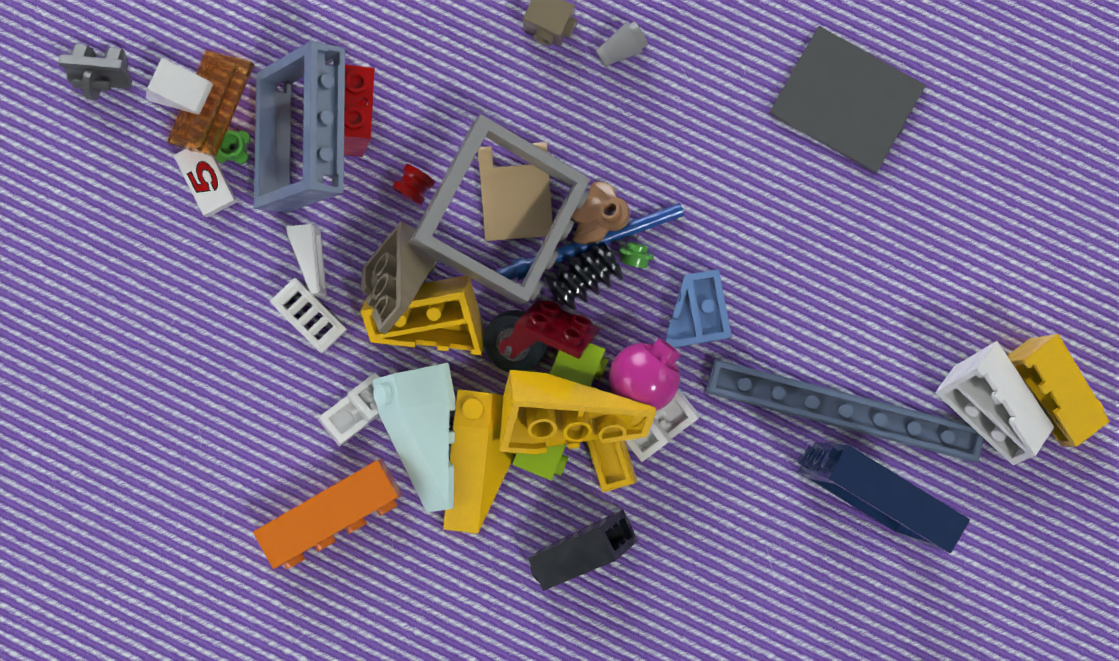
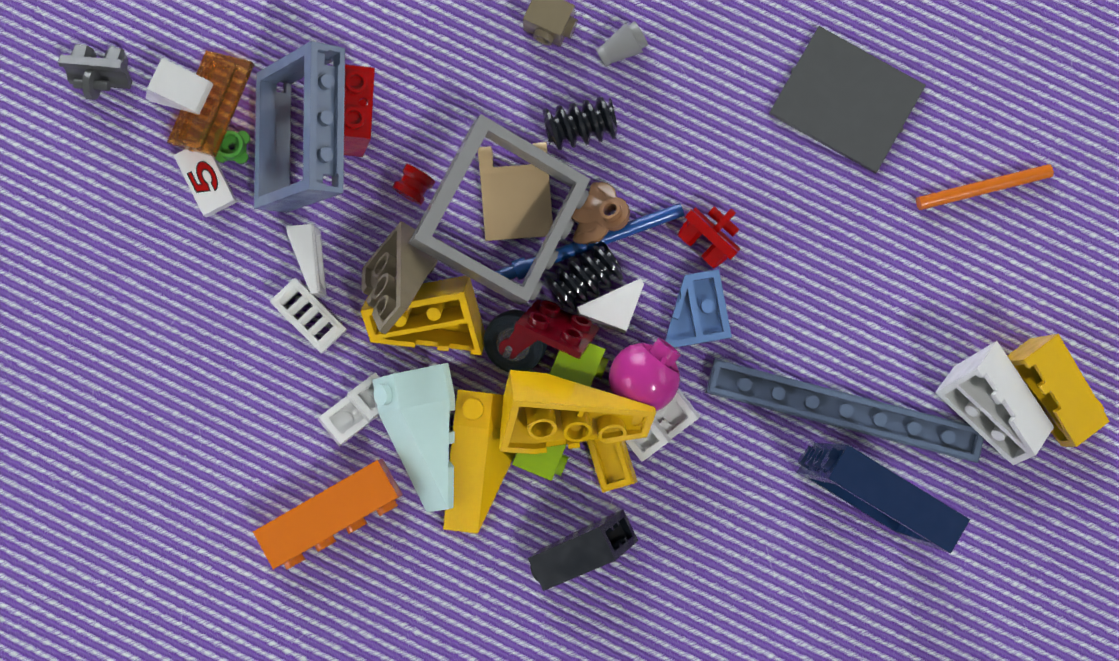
bright green plate [619,242,654,268] -> none
none -> black piece [543,97,617,151]
none -> white slope [577,278,644,334]
none -> red hips [677,206,741,268]
none -> orange bar [916,164,1054,210]

